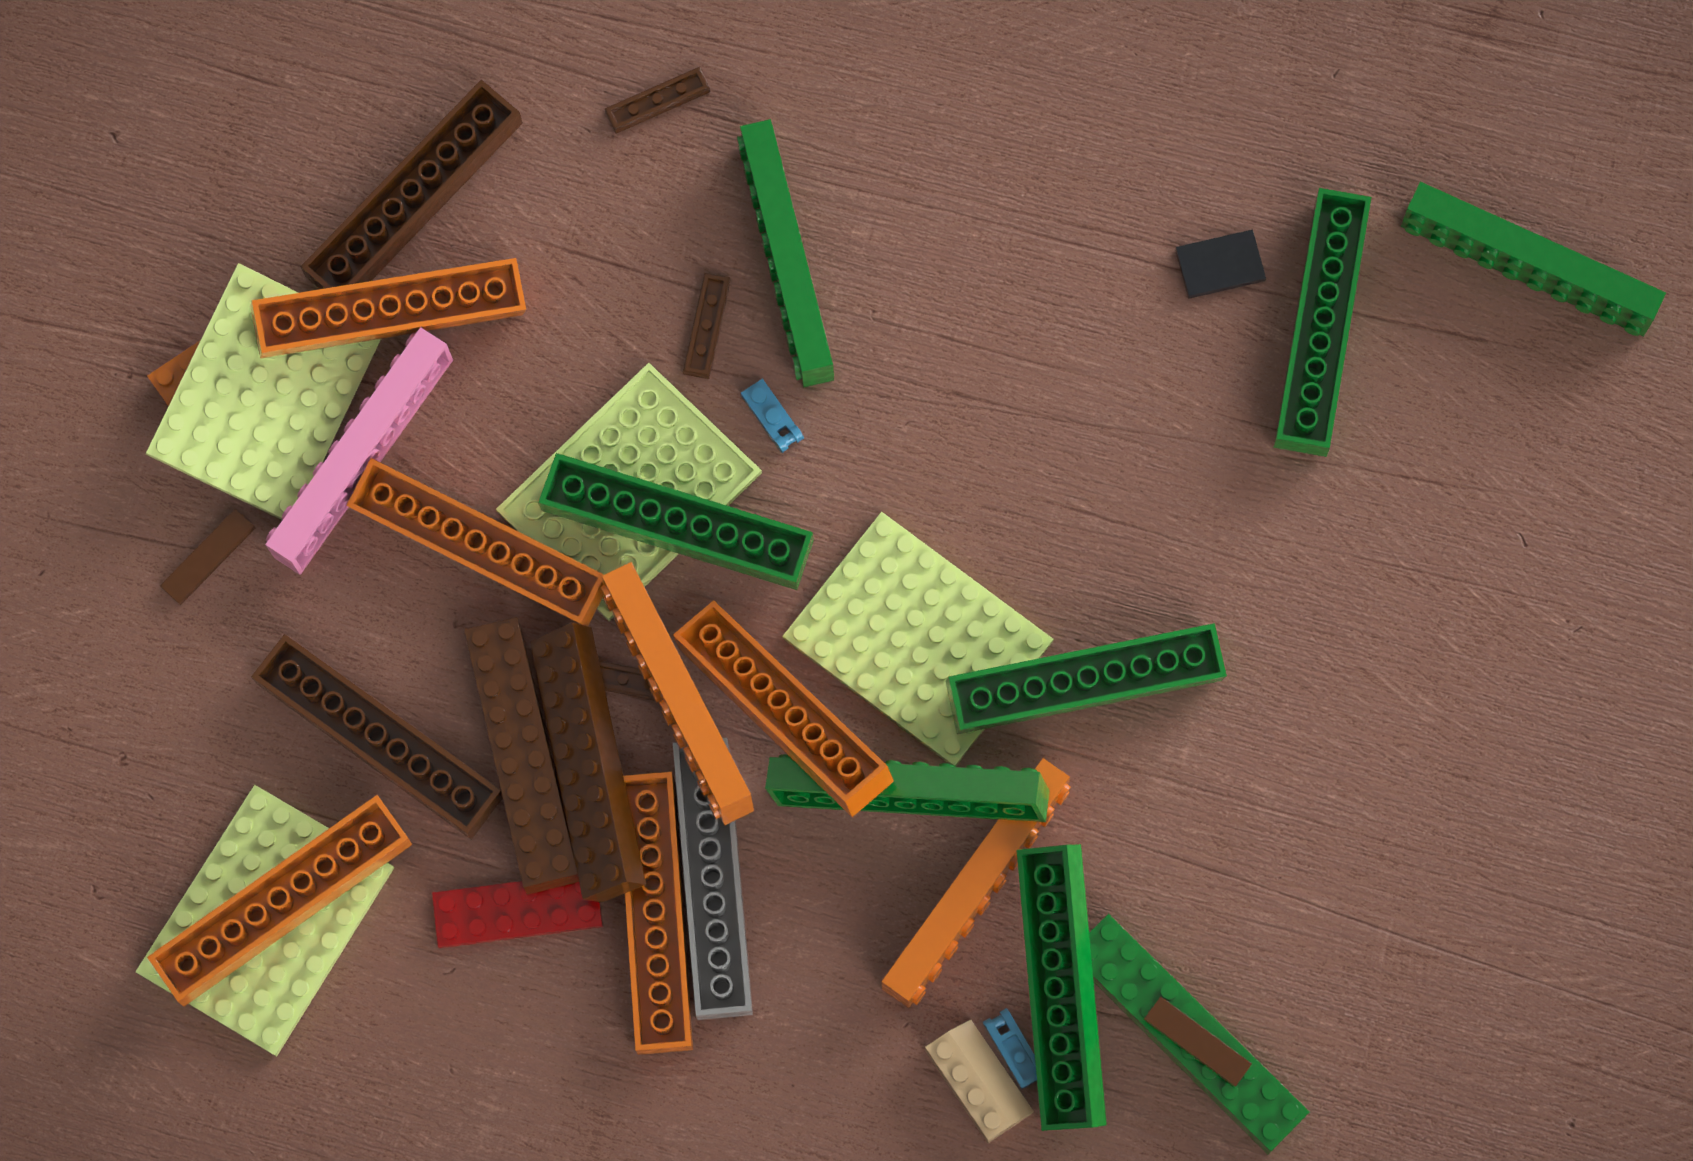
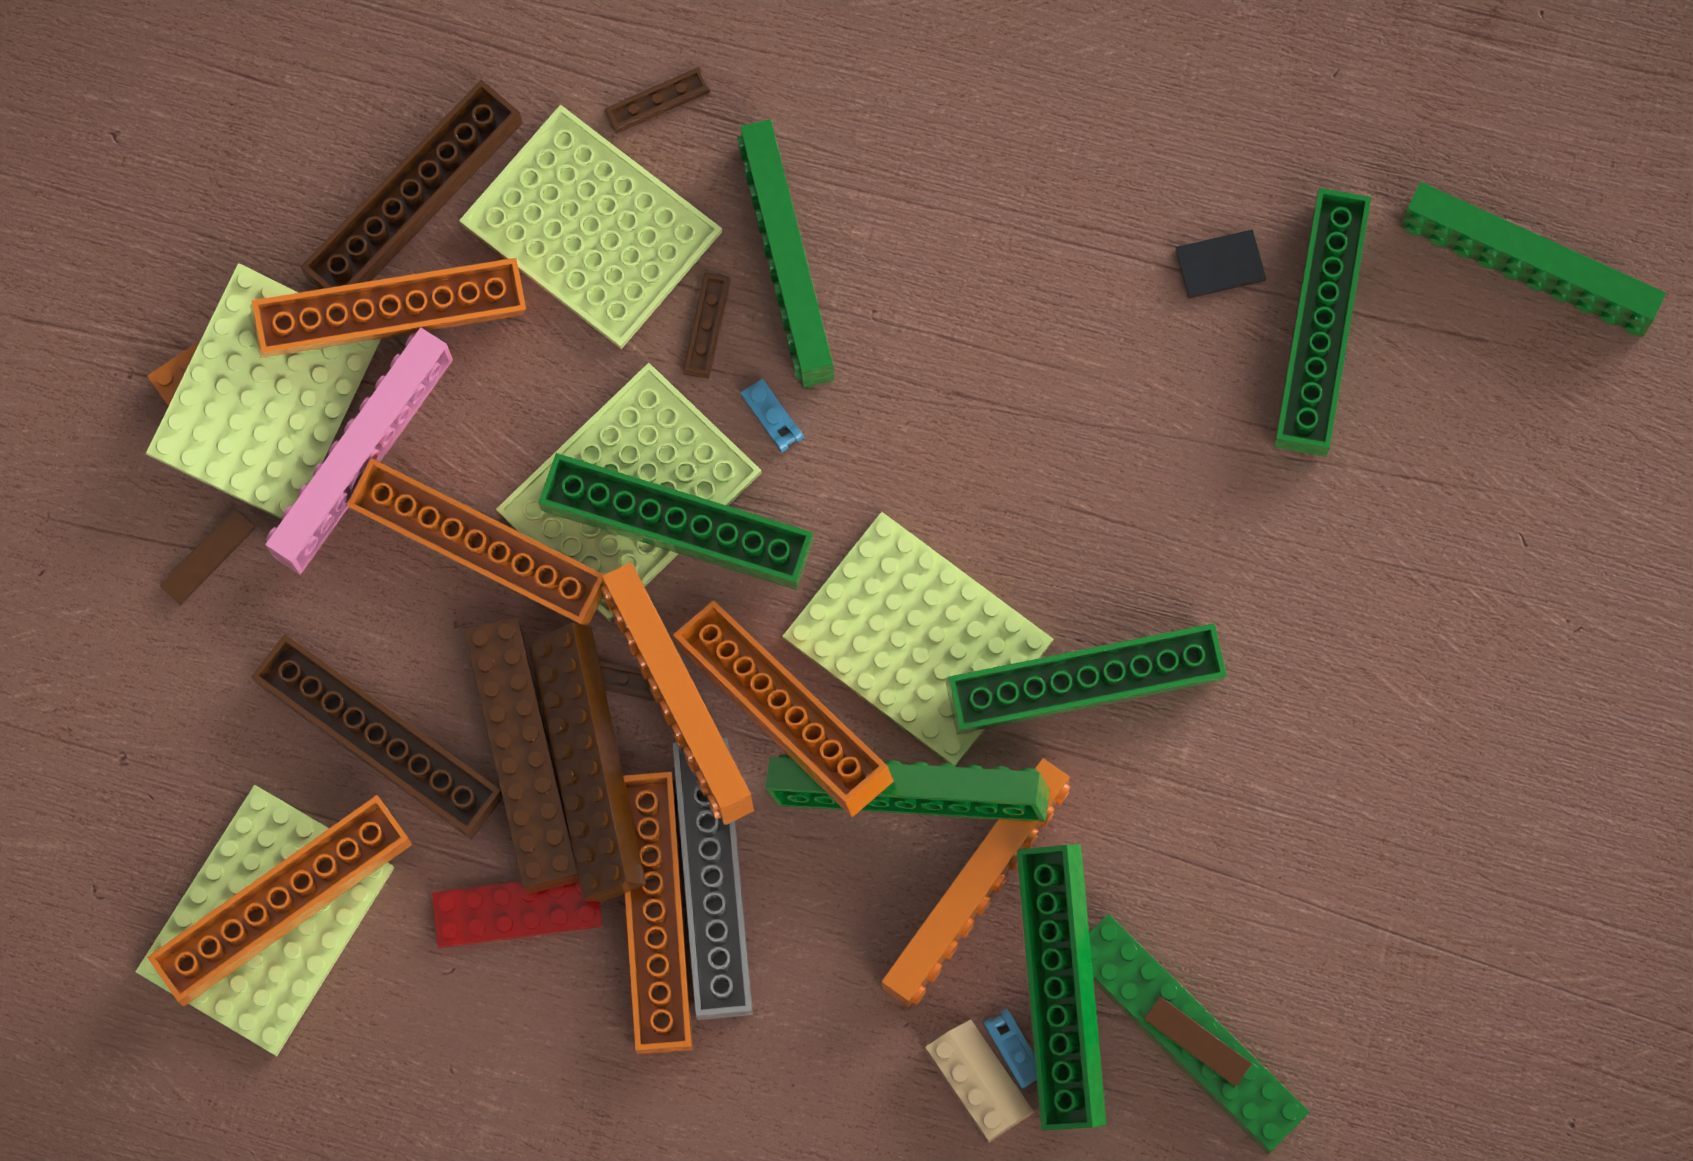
none -> yellowish green plate [459,105,722,349]

